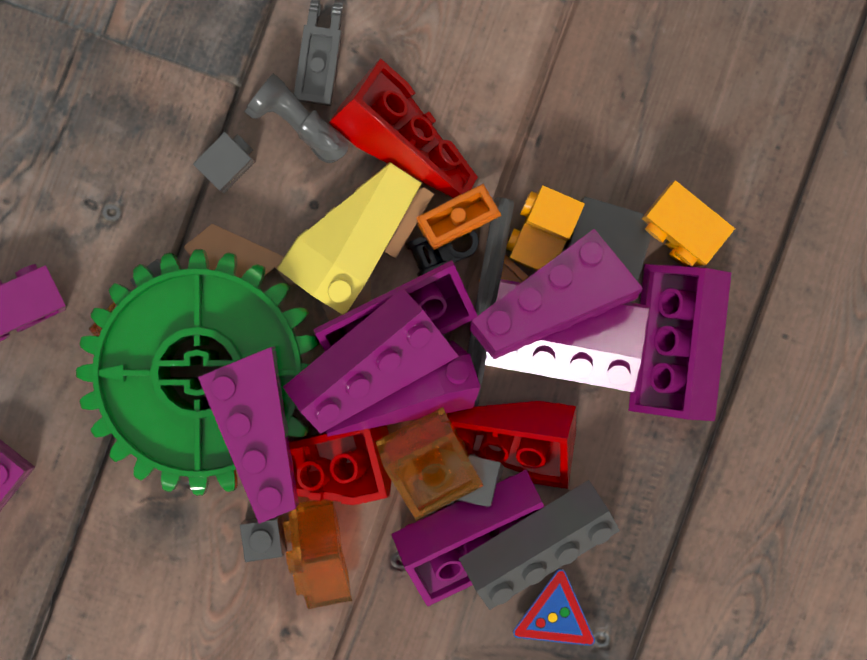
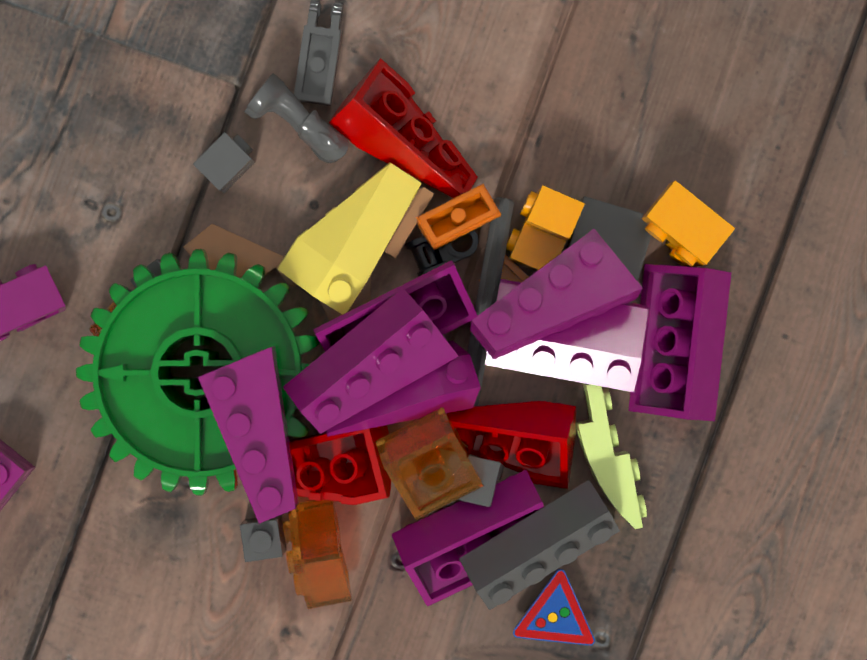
none -> yellowish green slope [576,383,647,529]

